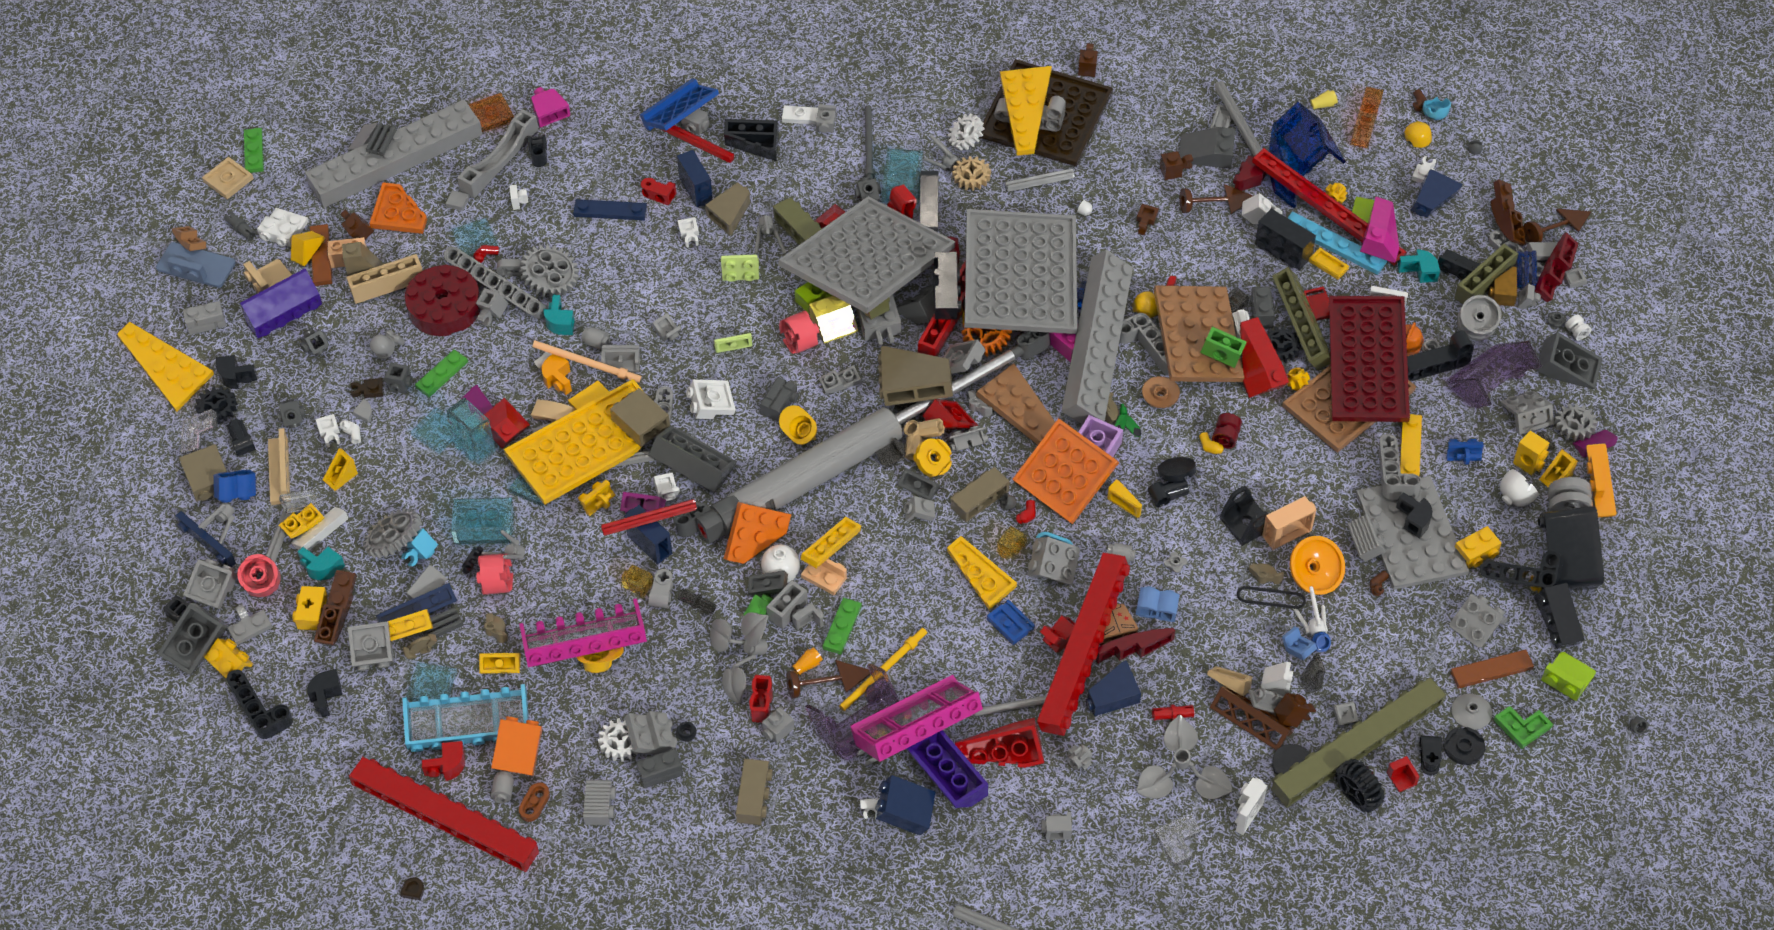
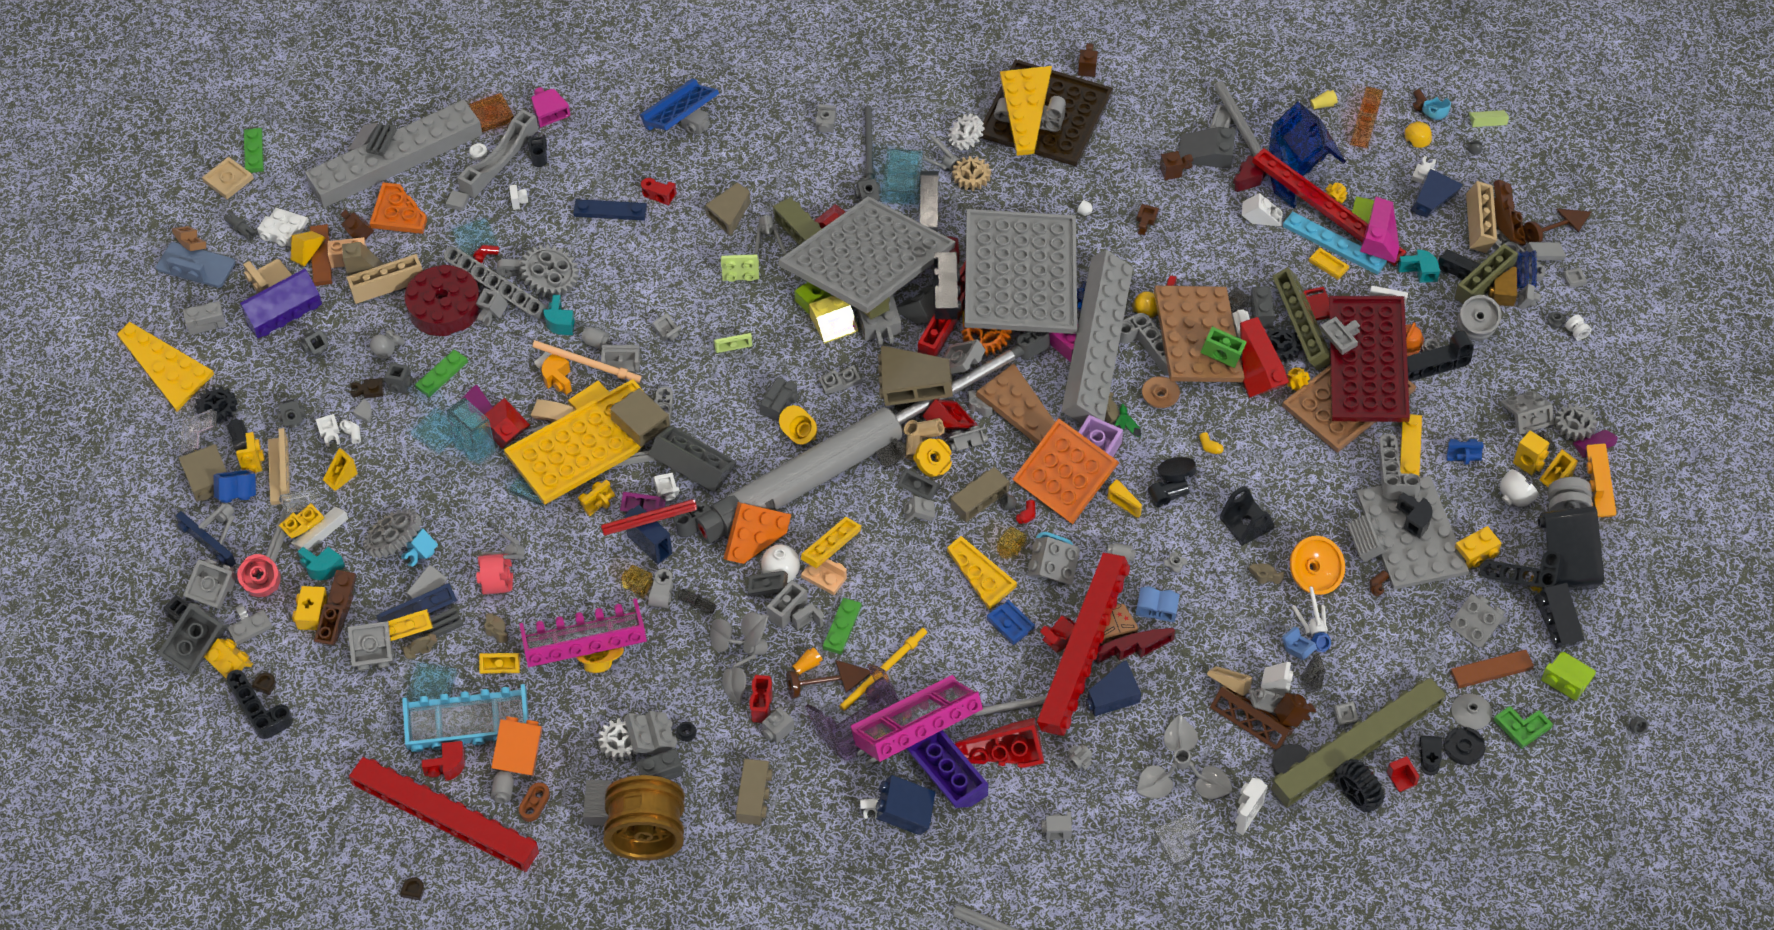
black brick [216,355,257,389] -> none
black brick [307,669,343,718] -> none
clear light blue brick [451,497,515,544] -> none
black gear [462,546,483,574] -> none
red axle [661,125,735,163] -> none
dark blue brick [677,150,713,207] -> none
white plate [678,217,699,248] -> none
white plate [686,379,736,419] -> none
black wedge [724,119,779,161] -> none
bright green bracket [744,594,773,615] -> none
coral brick [779,311,819,354] -> none
white plate [782,105,818,125] -> none
red brick [887,184,917,219] -> none
light grey axle [1005,168,1075,192] -> none
red pin [1152,704,1194,721] -> none
reddish brown piece [1179,184,1253,214] -> none
dark red wheel [1212,413,1242,449] -> none
black piece [1237,586,1306,609] -> none
black brick [1255,208,1316,271] -> none
light nougat window [1262,496,1316,550] -> none
clear purple windscreen [1446,341,1542,409] -> none
dark red slope [1535,232,1579,302] -> none
dark grey slope [1536,332,1603,389] -> none
none -> yellow bracket [236,432,265,474]
none -> dark brown tile [251,672,276,695]
none -> white tile [469,143,487,160]
none -> pearl gold wheel [603,775,685,860]
none -> light grey plate [1320,317,1360,355]
none -> tan brick [1466,181,1497,253]
none -> yellowish green slope [1469,110,1509,127]

